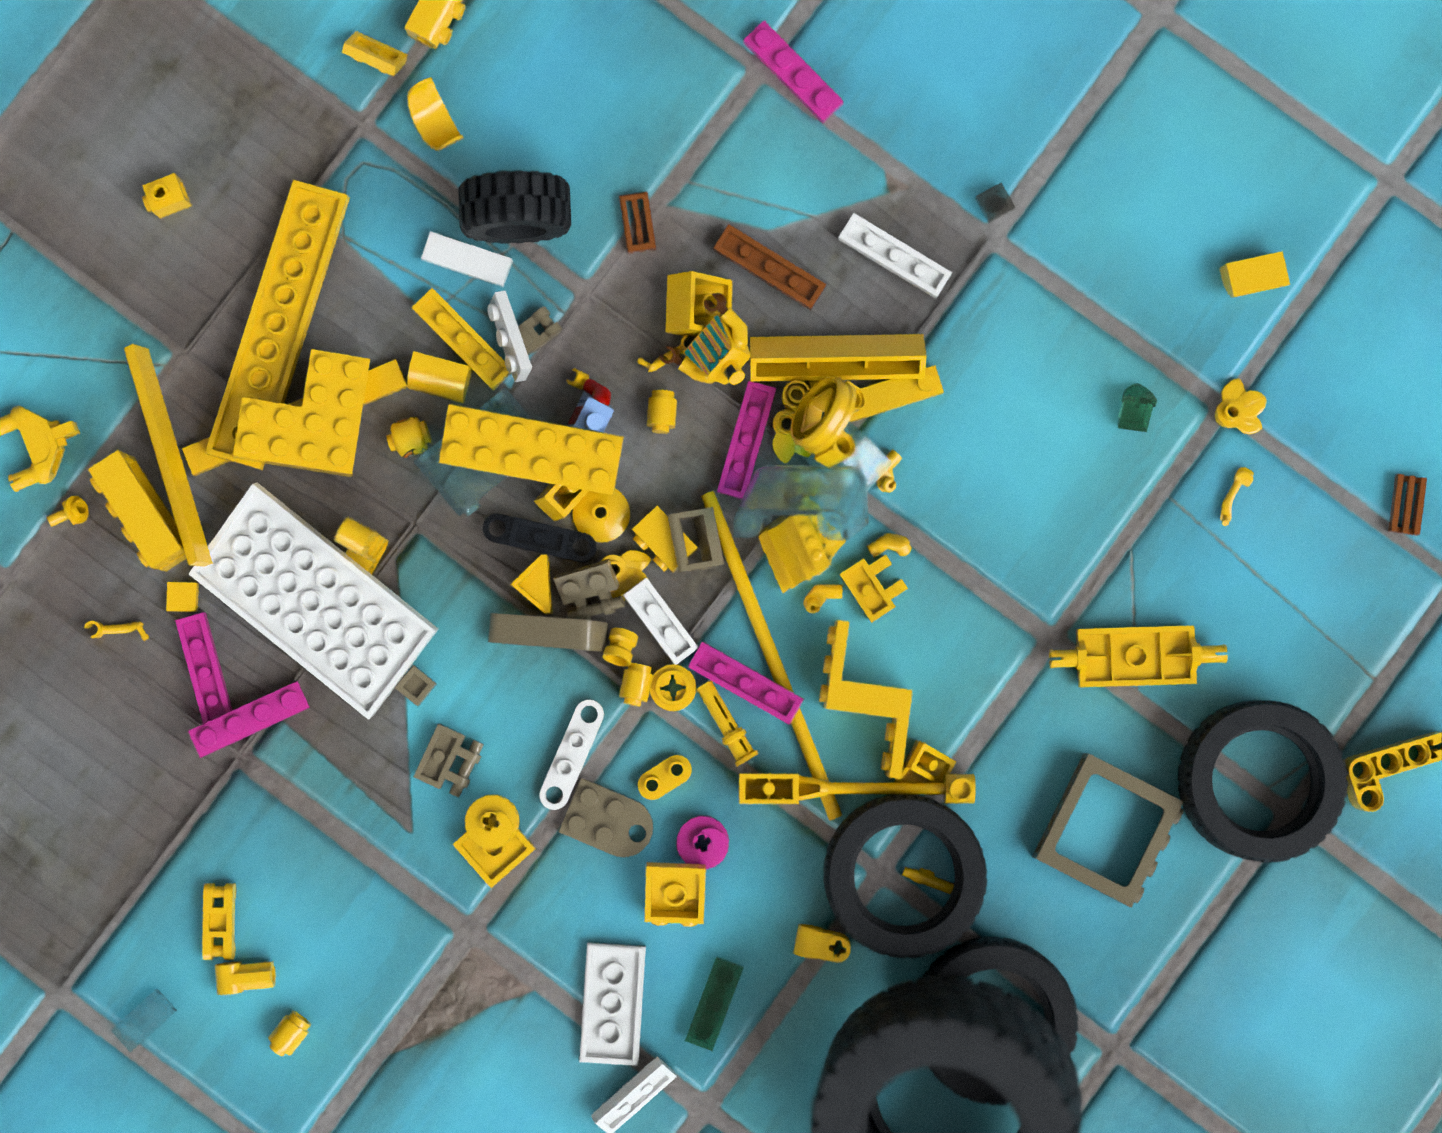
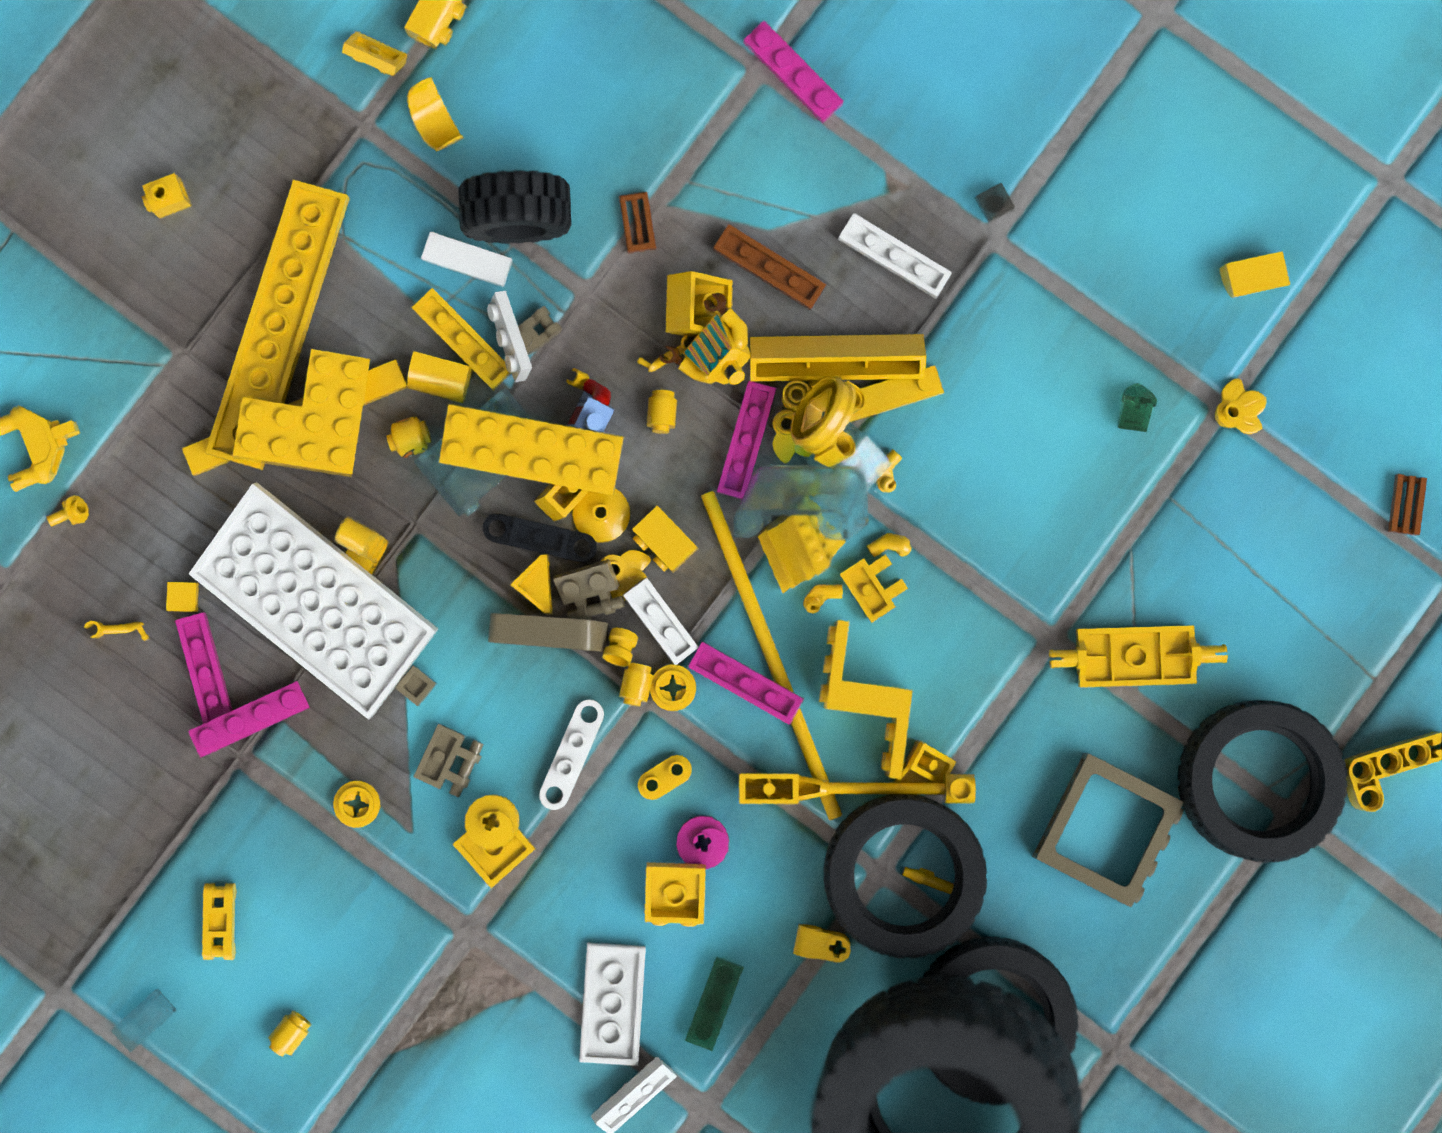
yellow piece [88,450,186,572] -> none
yellow tile [124,344,213,567] -> none
yellow piece [215,961,276,995] -> none
dark tan plate [559,778,653,857] -> none
dark tan tile [667,507,724,573] -> none
yellow pin [696,680,759,767] -> none
yellow piece [1220,467,1254,526] -> none
none -> yellow gear [333,781,381,828]

